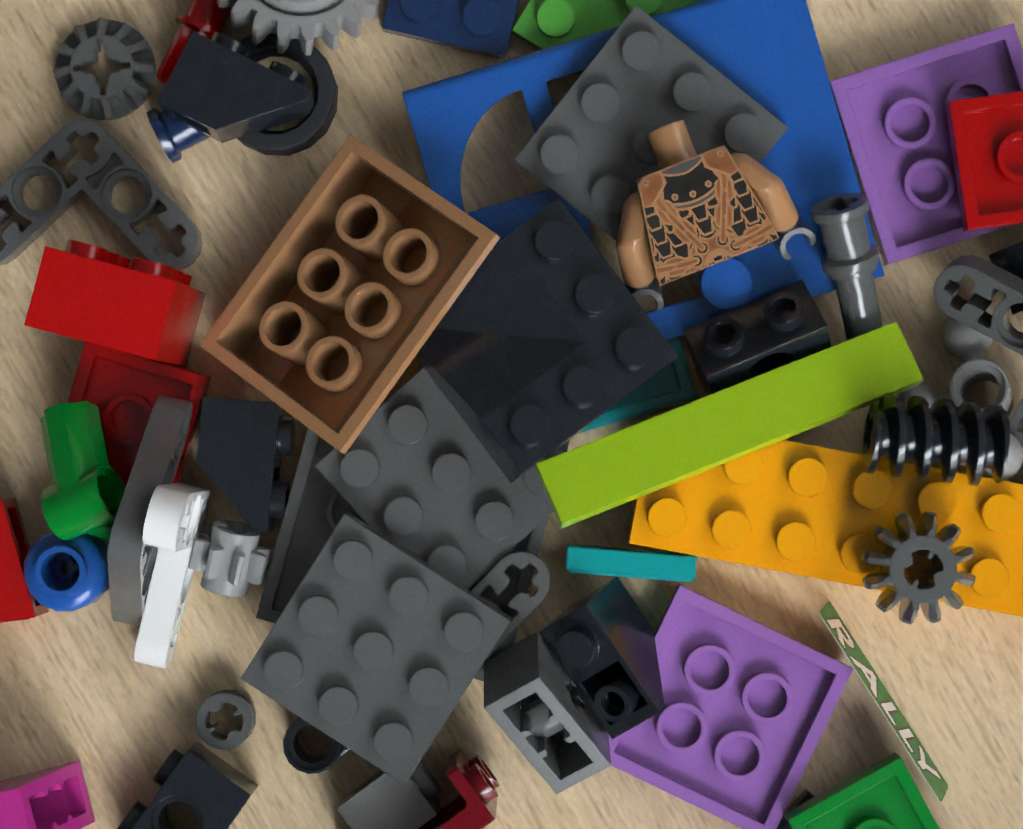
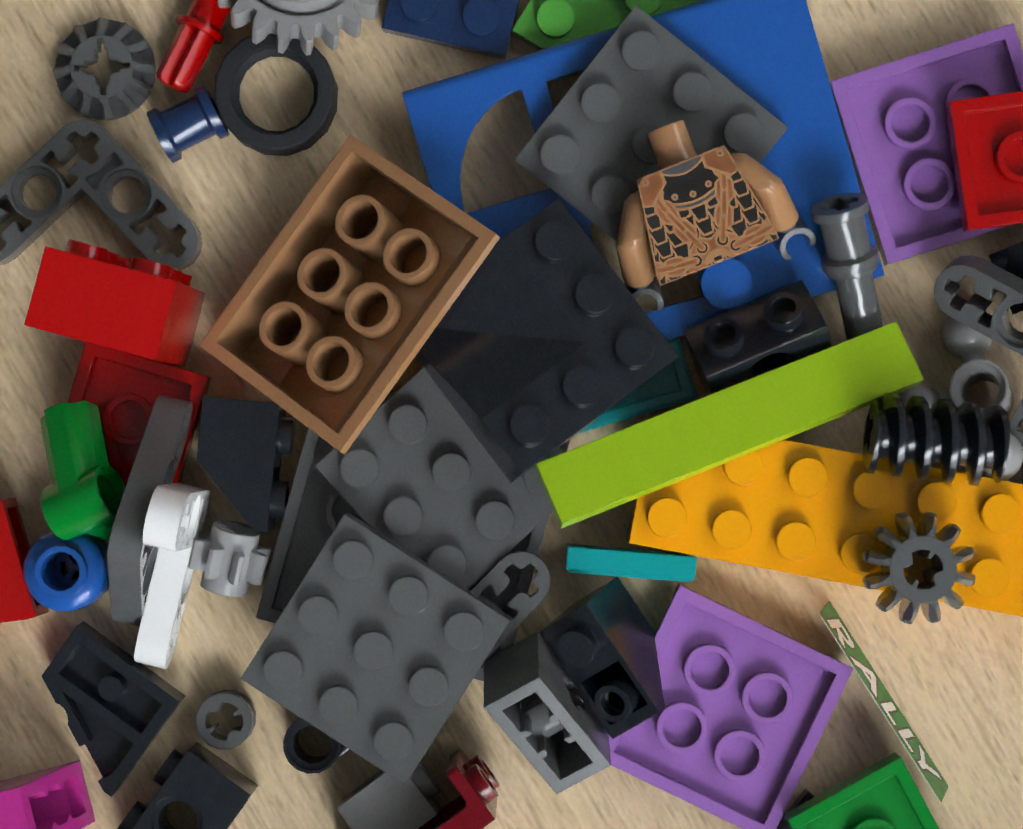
black slope [157,31,315,143] -> none
none -> black wing [41,621,185,797]

